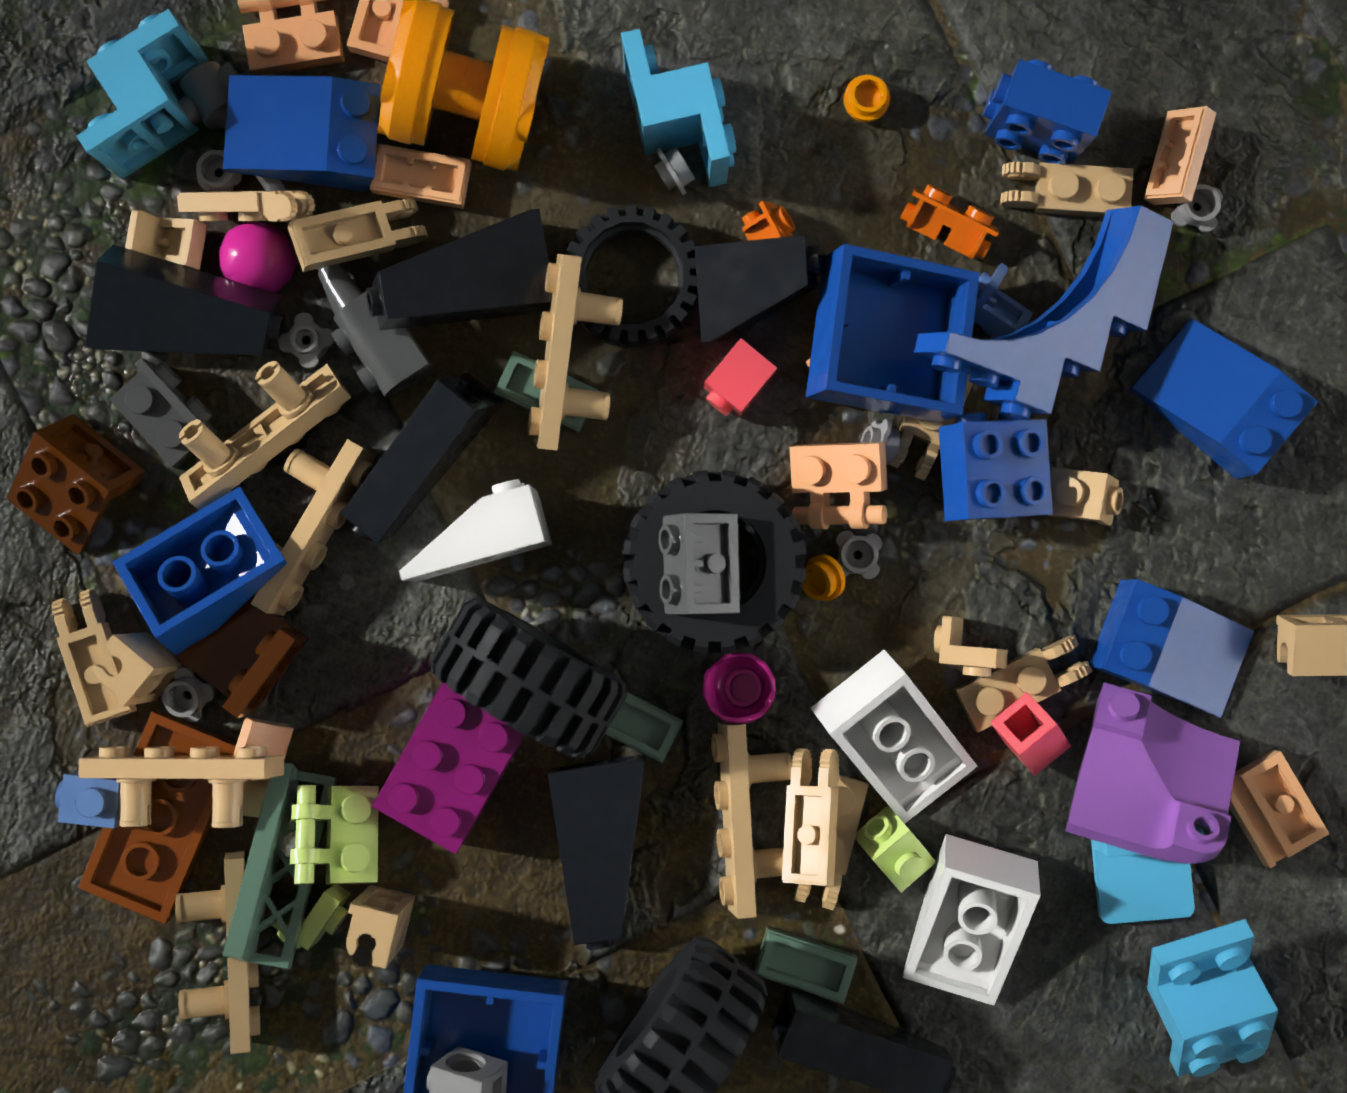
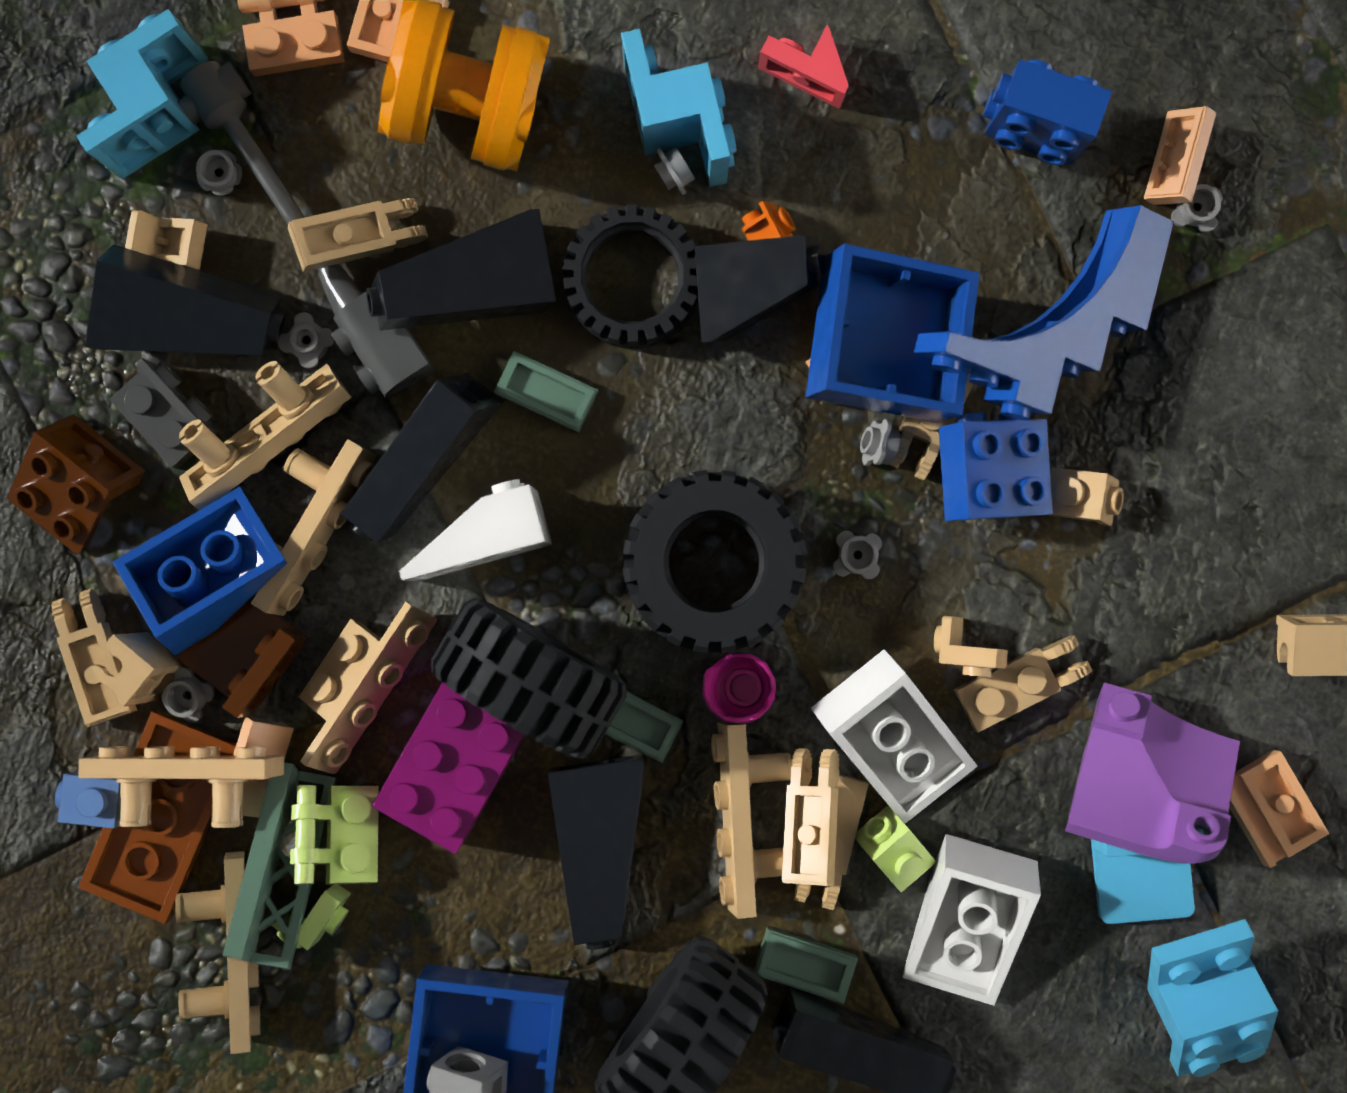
tan hinge [177,191,316,221] -> none
dark pink hair [219,221,297,293] -> none
blue slope [223,75,380,192] -> none
tan hinge [346,885,416,969] -> none
light nougat plate [370,144,472,209] -> none
tan plate [528,254,623,451] -> none
dark grey bracket [658,513,740,614] -> none
coral brick [704,338,777,417] -> none
light nougat plate [789,442,888,529] -> none
light orange plate [801,554,845,601] -> none
light orange plate [843,75,890,123] -> none
orange hinge [900,184,999,260] -> none
medium blue bracket [974,263,1033,338] -> none
coral brick [990,692,1071,776] -> none
tan hinge [1000,161,1133,218] -> none
blue slope [1089,579,1254,718] -> none
blue slope [1130,318,1318,479] -> none
none -> tan bracket [299,602,437,774]
none -> coral slope [758,25,849,109]

